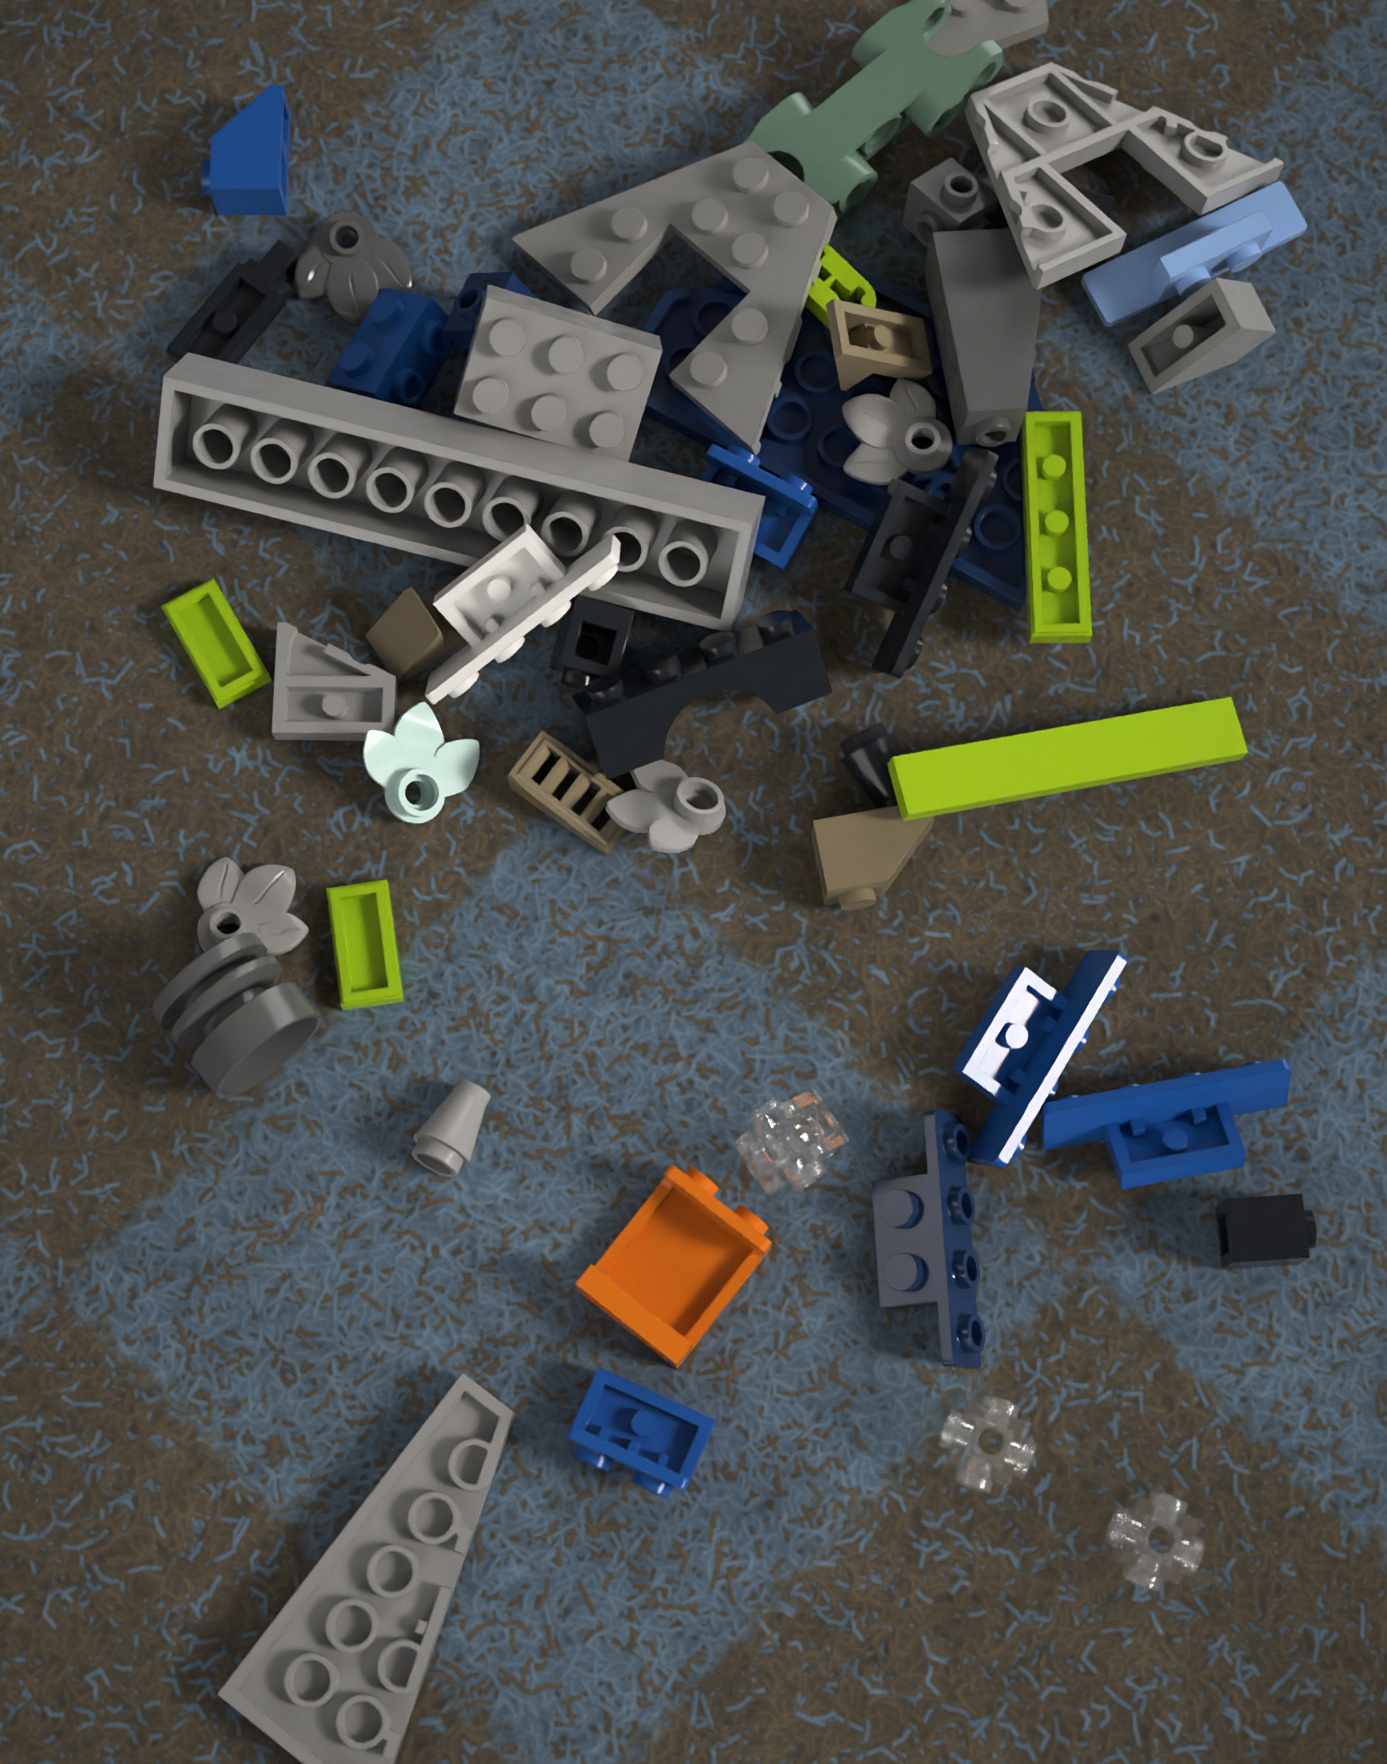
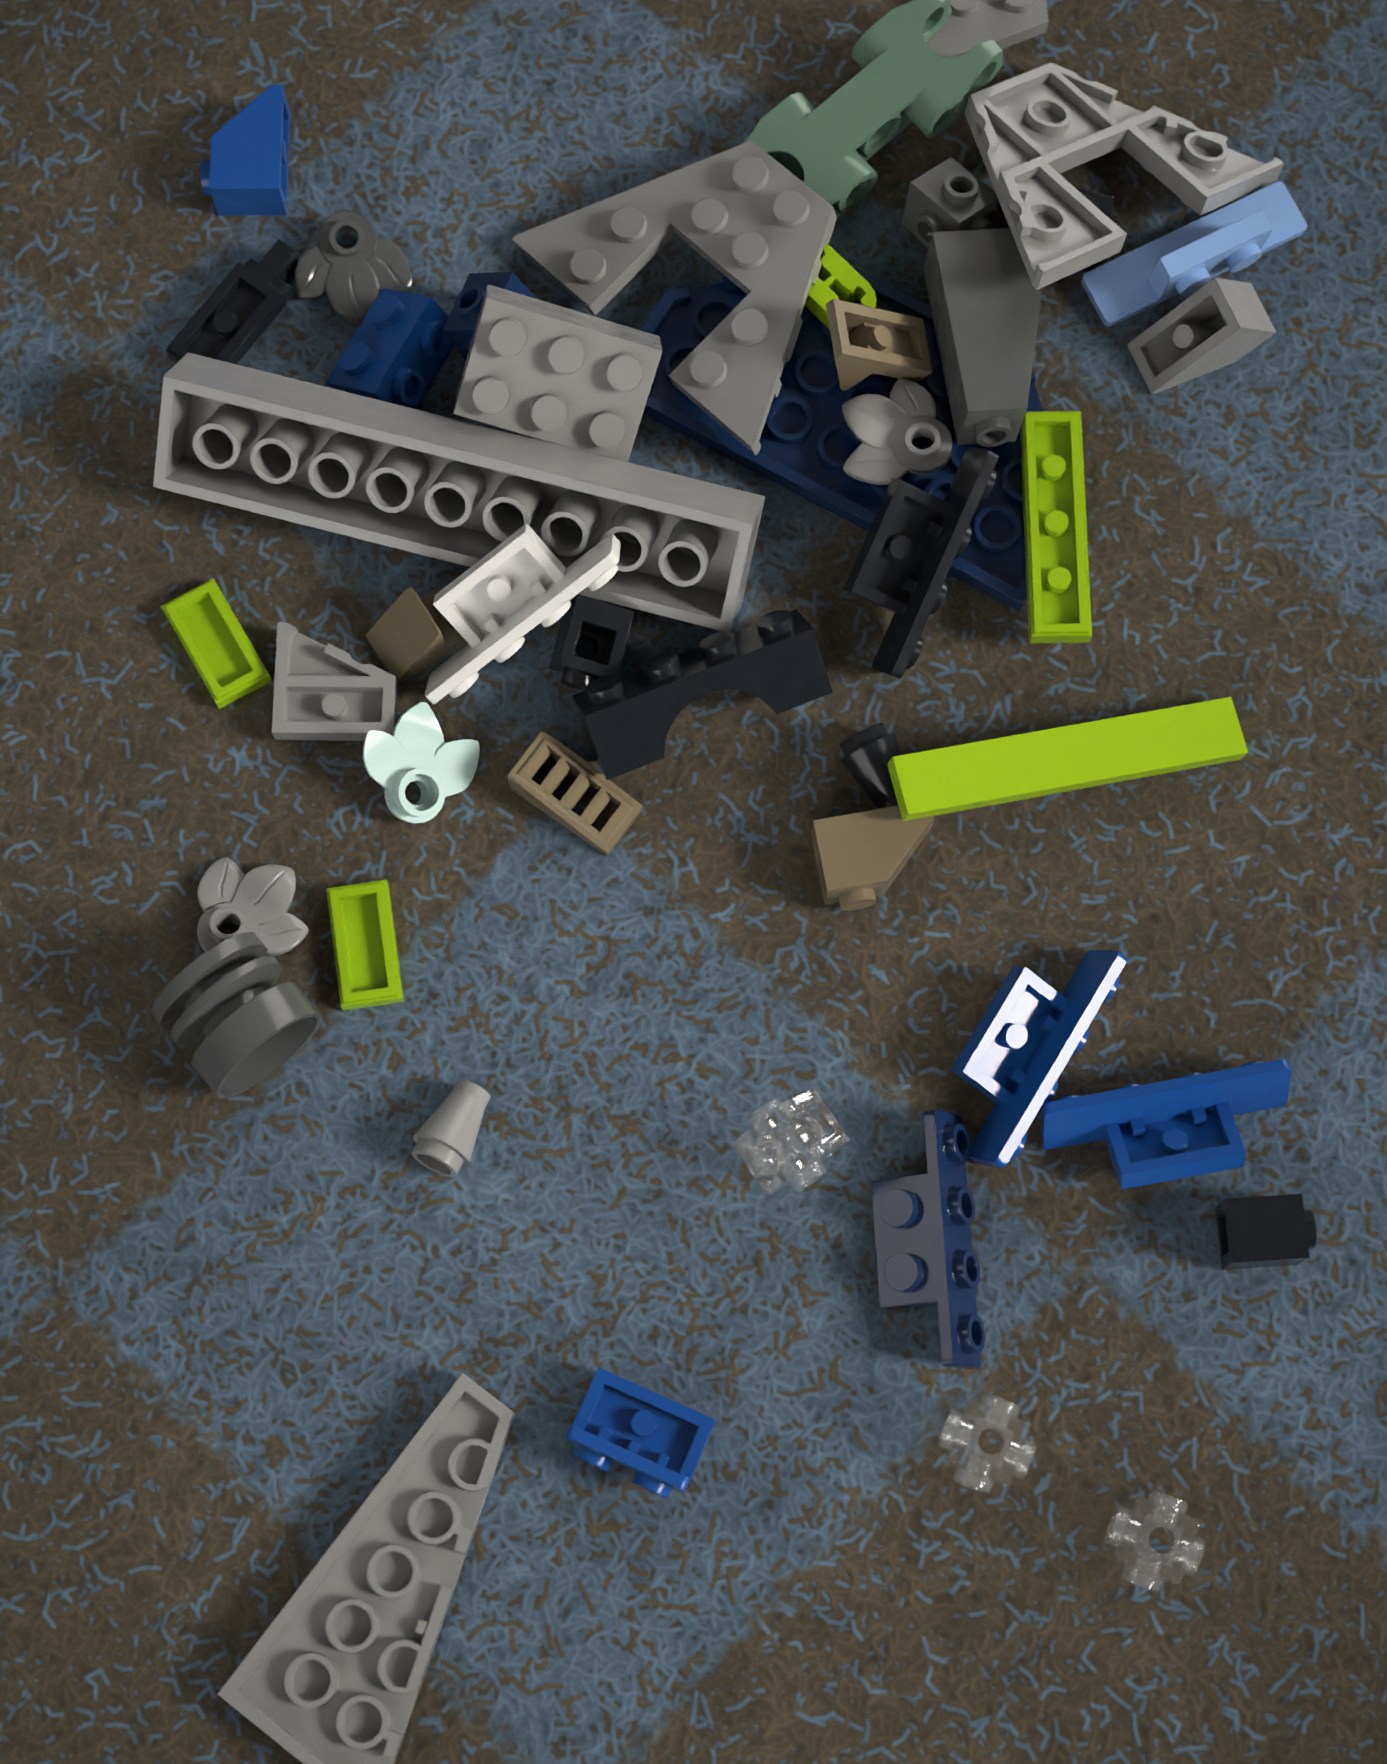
orange panel [575,1164,772,1369] -> none
light grey plate [606,760,726,853] -> none
blue bracket [699,444,819,574] -> none

